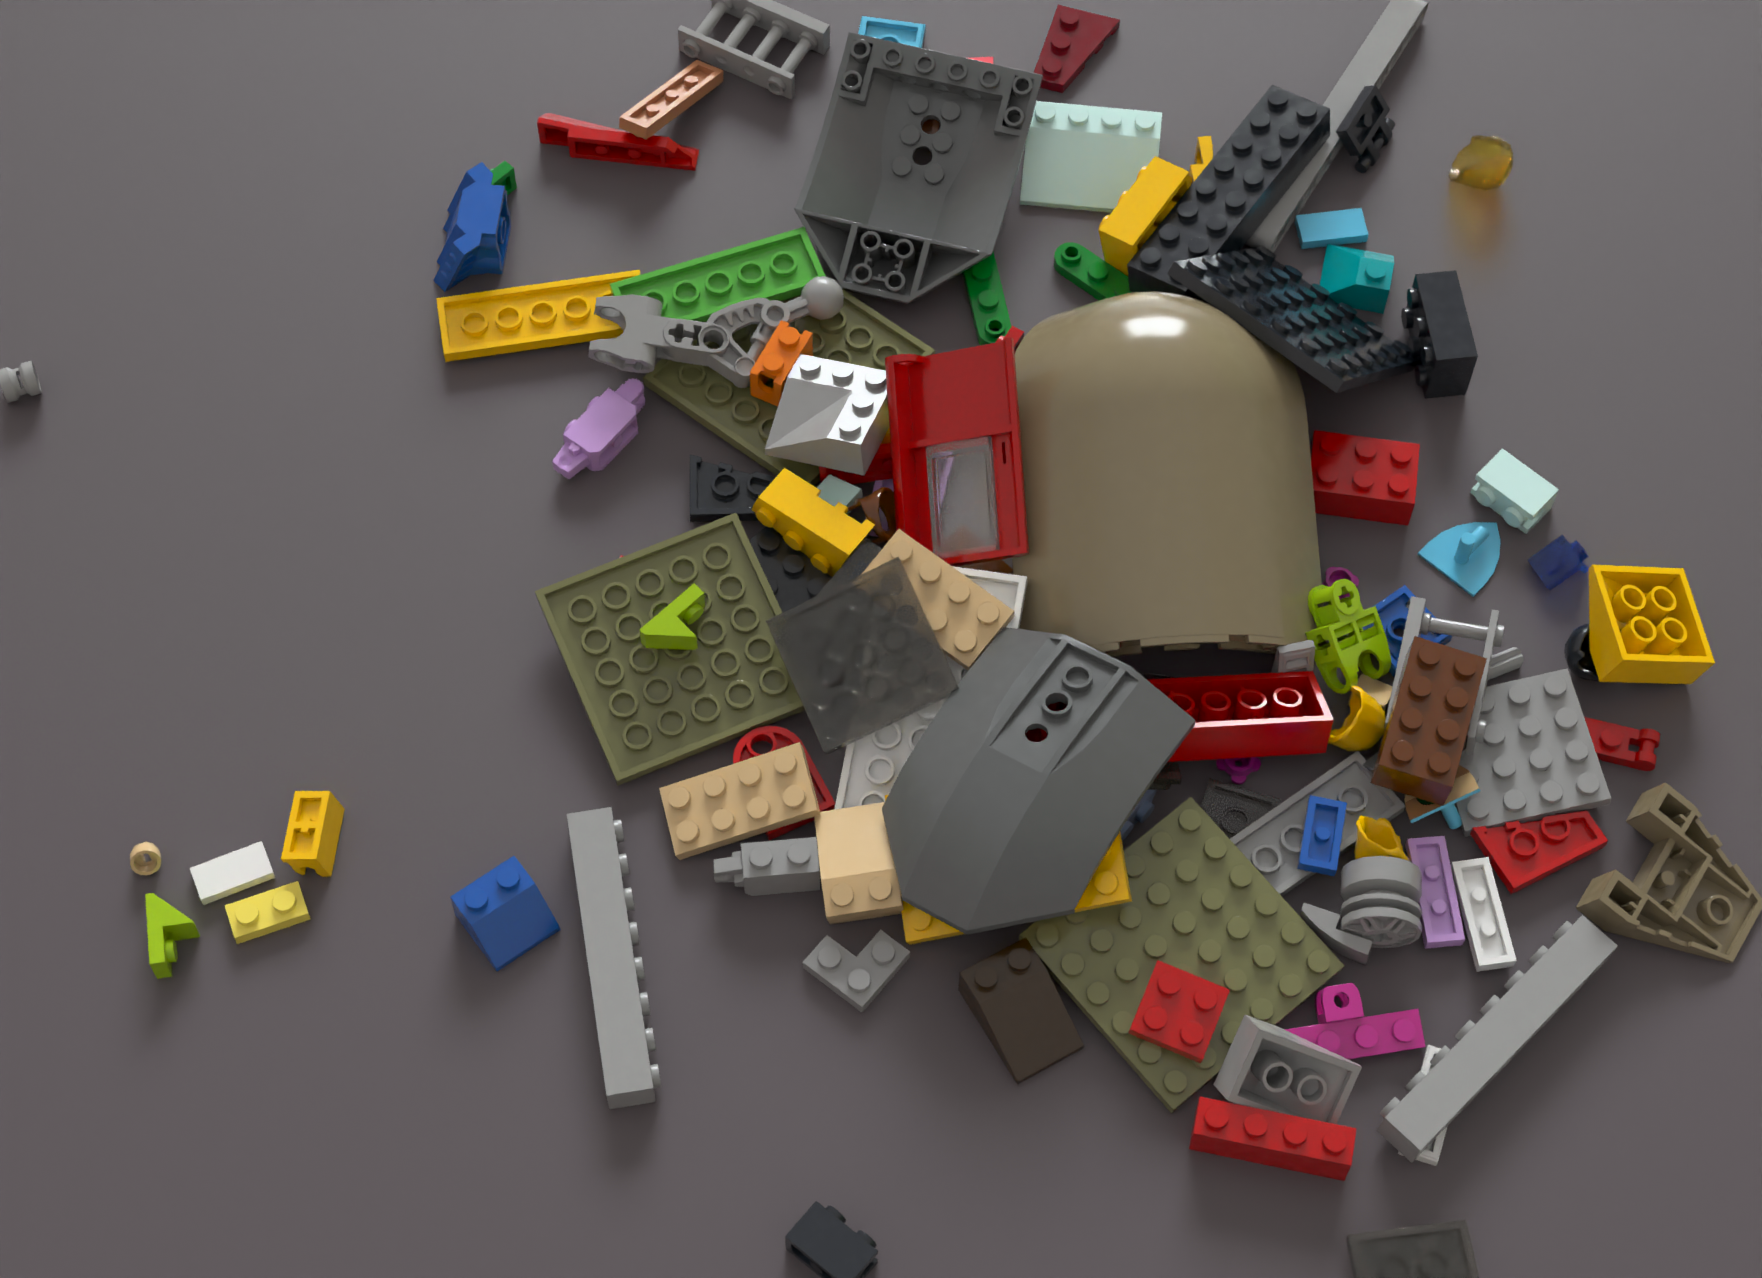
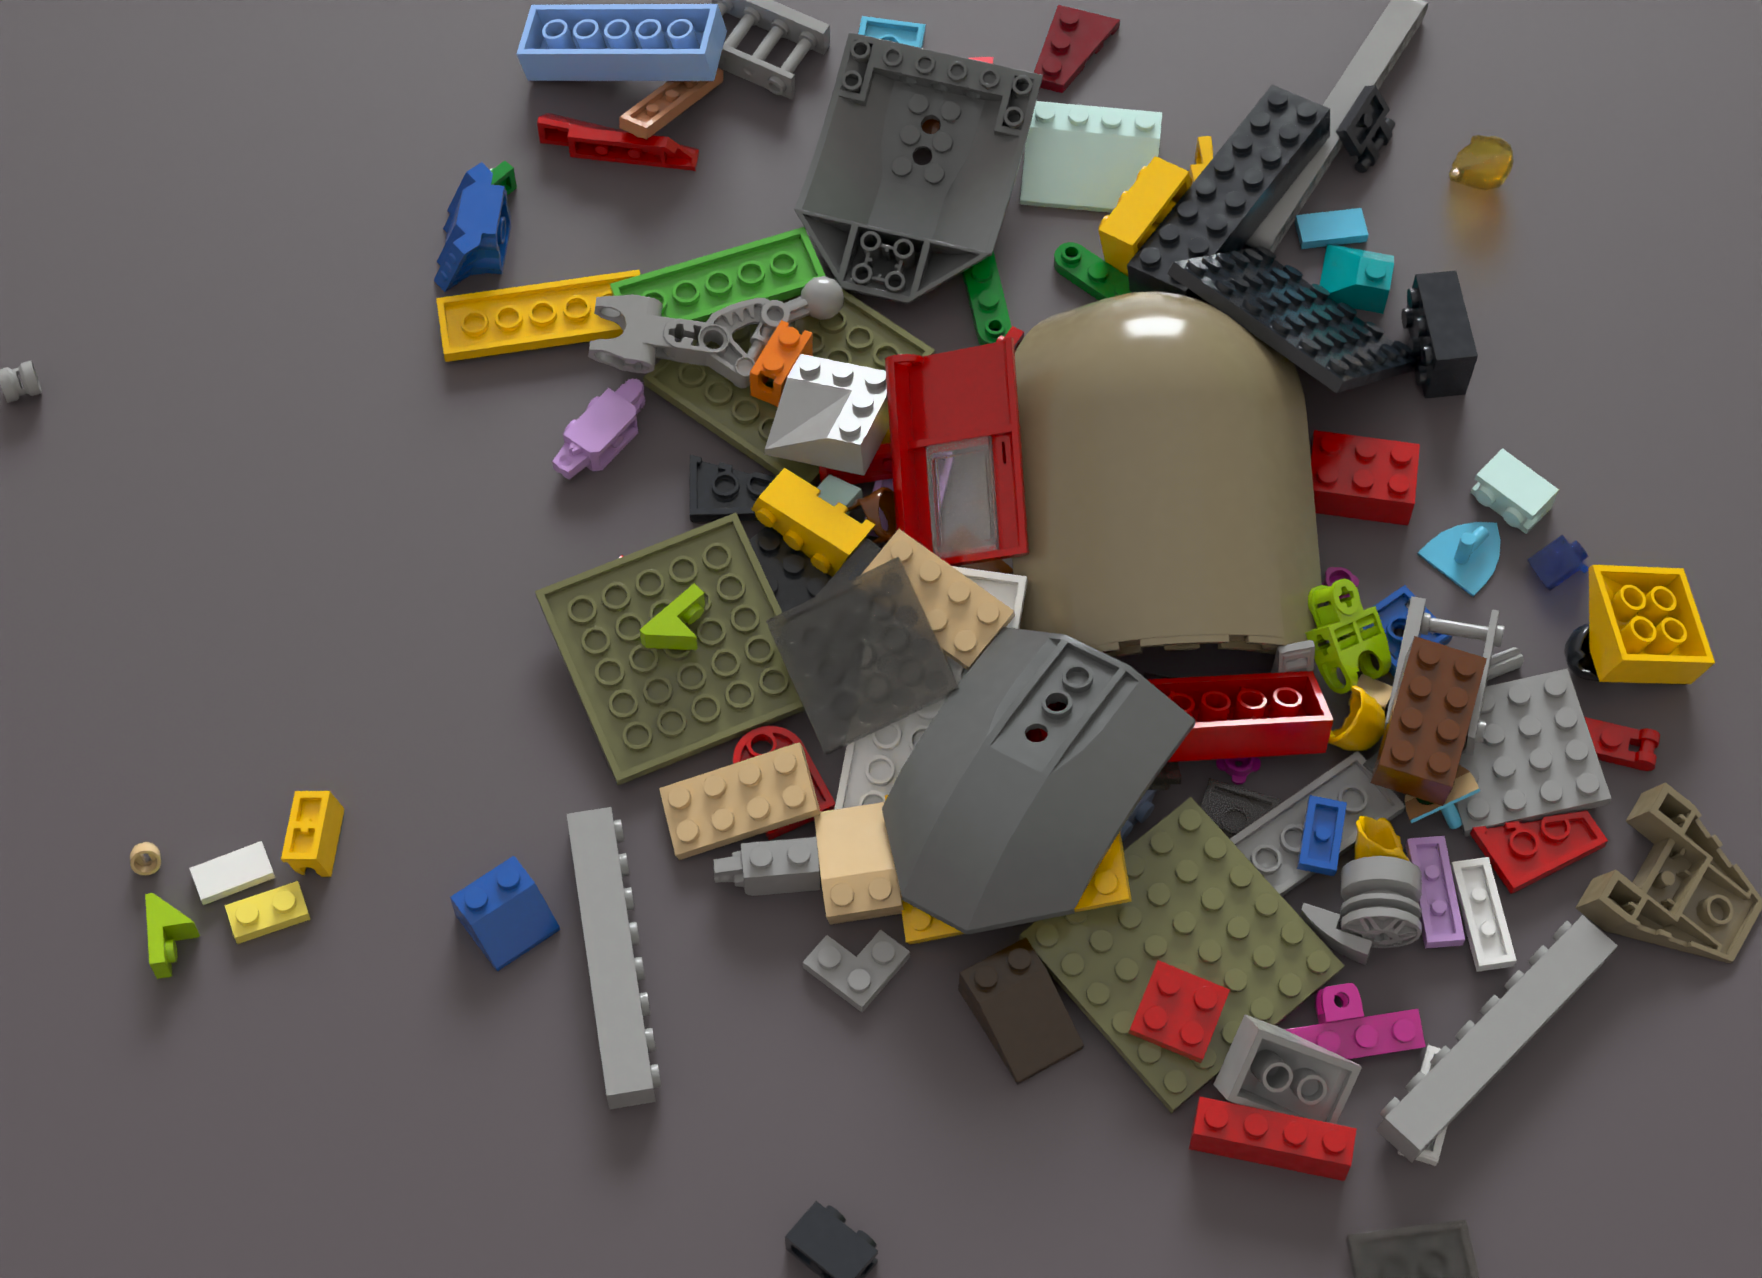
none -> light blue brick [516,4,727,81]

